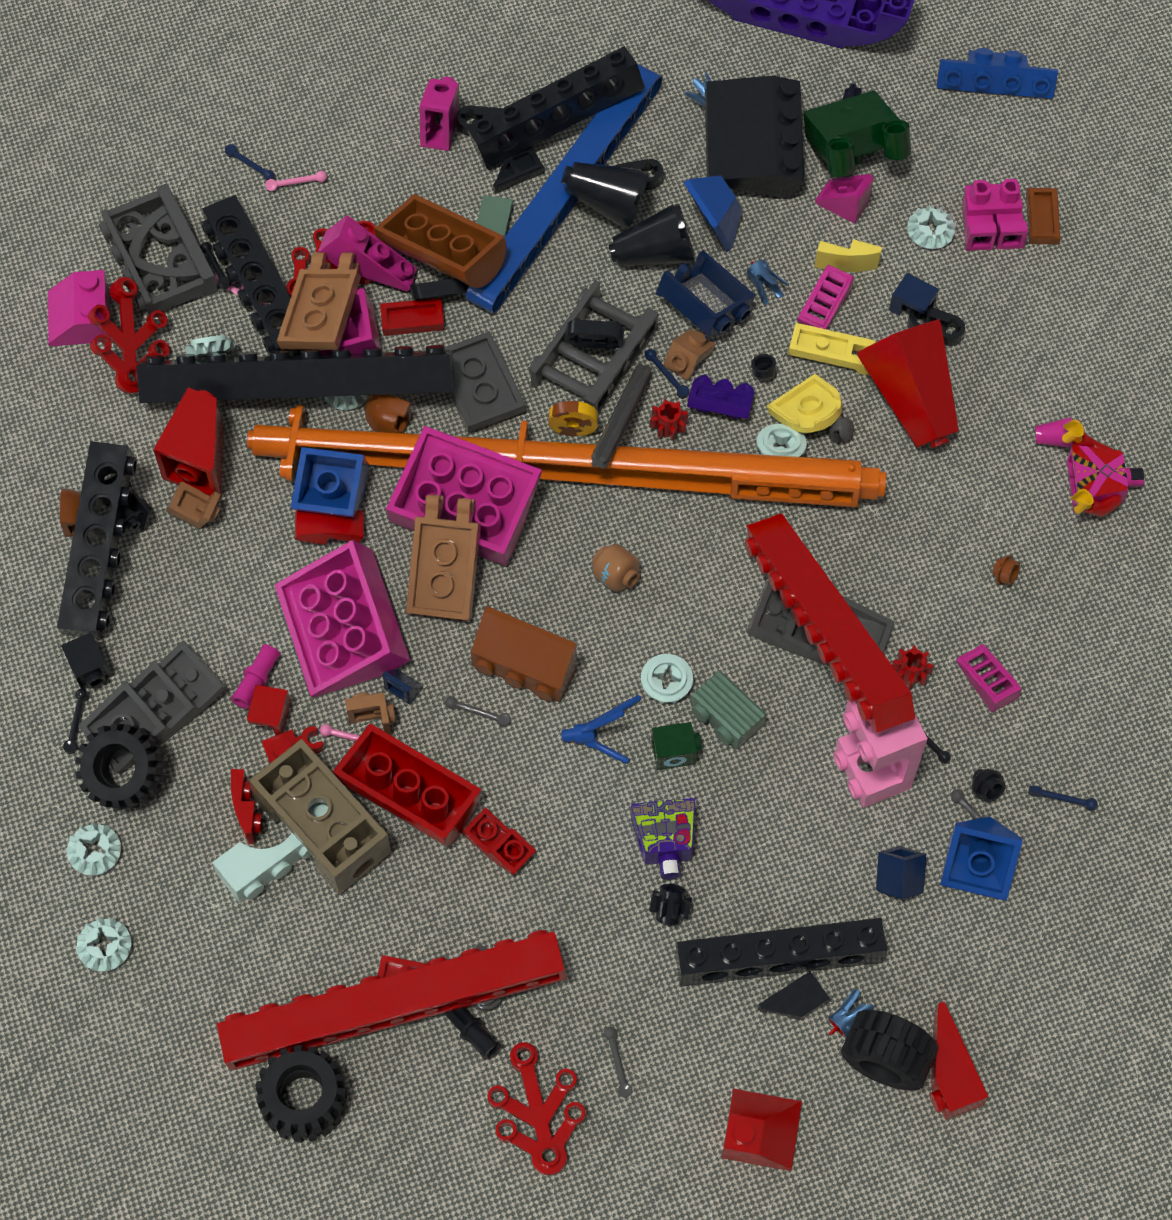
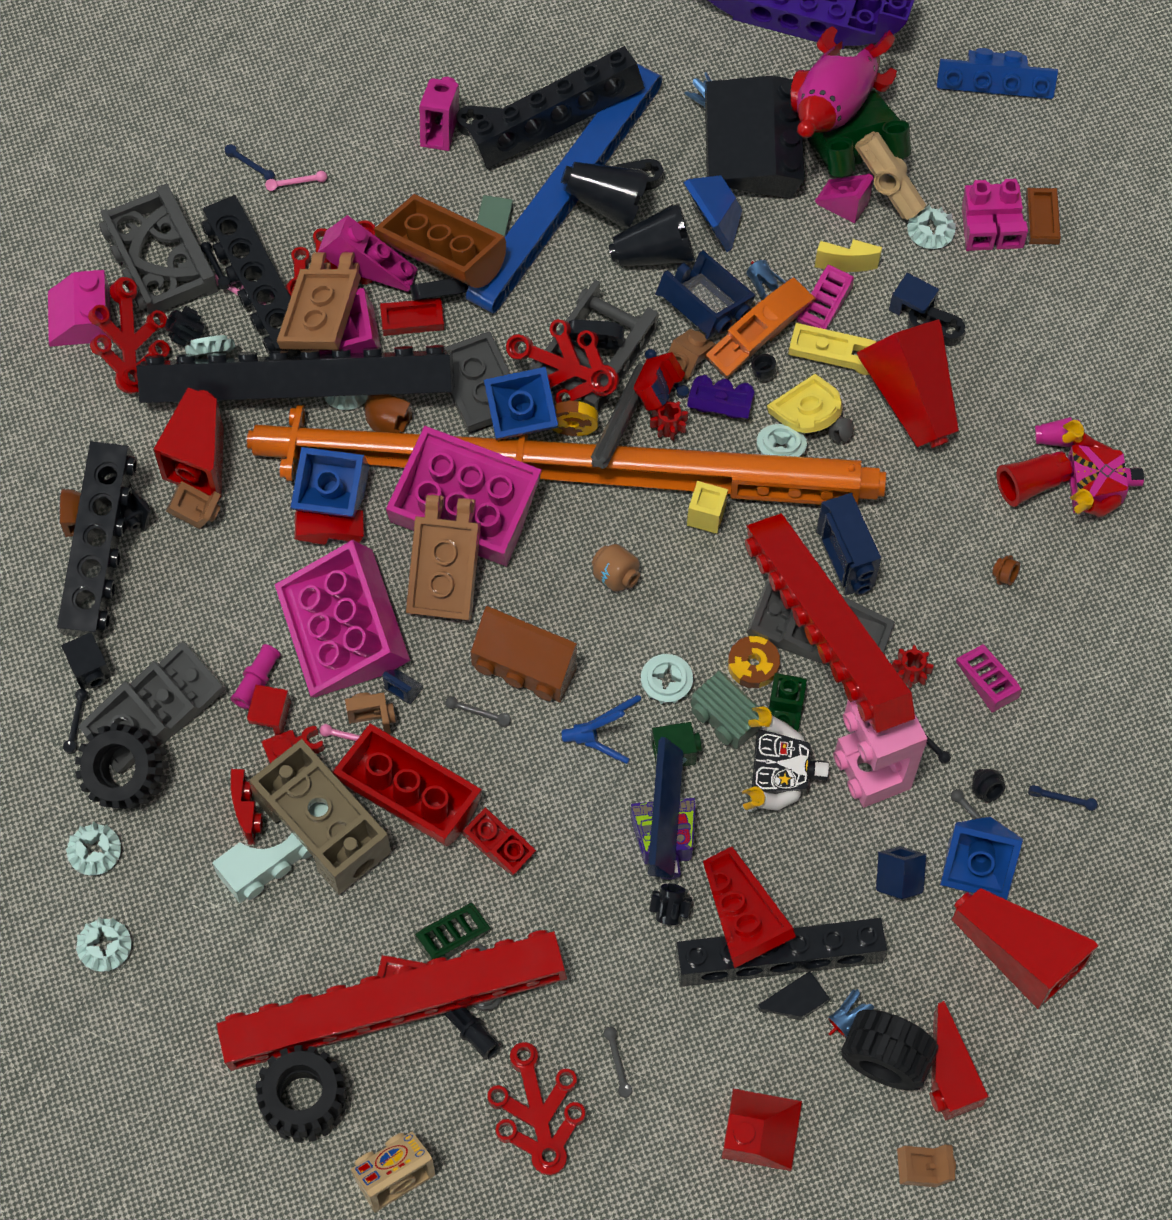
black tile [493,146,545,194] -> none
none -> black gear [165,306,204,347]
none -> tan slope [351,1132,436,1213]
none -> dark green slope [414,902,491,961]
none -> blue slope [484,367,559,441]
none -> red plant [506,319,619,404]
none -> red leg [633,352,685,411]
none -> dark blue slope [647,737,683,878]
none -> light yellow brick [687,481,728,534]
none -> red wing [703,846,796,968]
none -> orange slope [705,277,815,379]
none -> piece [728,636,780,688]
none -> torso [742,706,829,811]
none -> dark green slope [769,673,807,732]
none -> piece [791,26,897,138]
none -> dark blue window [816,493,882,596]
none -> tan piece [855,131,926,220]
none -> medium nougat bracket [897,1144,956,1187]
none -> red slope [952,888,1099,1009]
none -> red plant [996,451,1073,507]

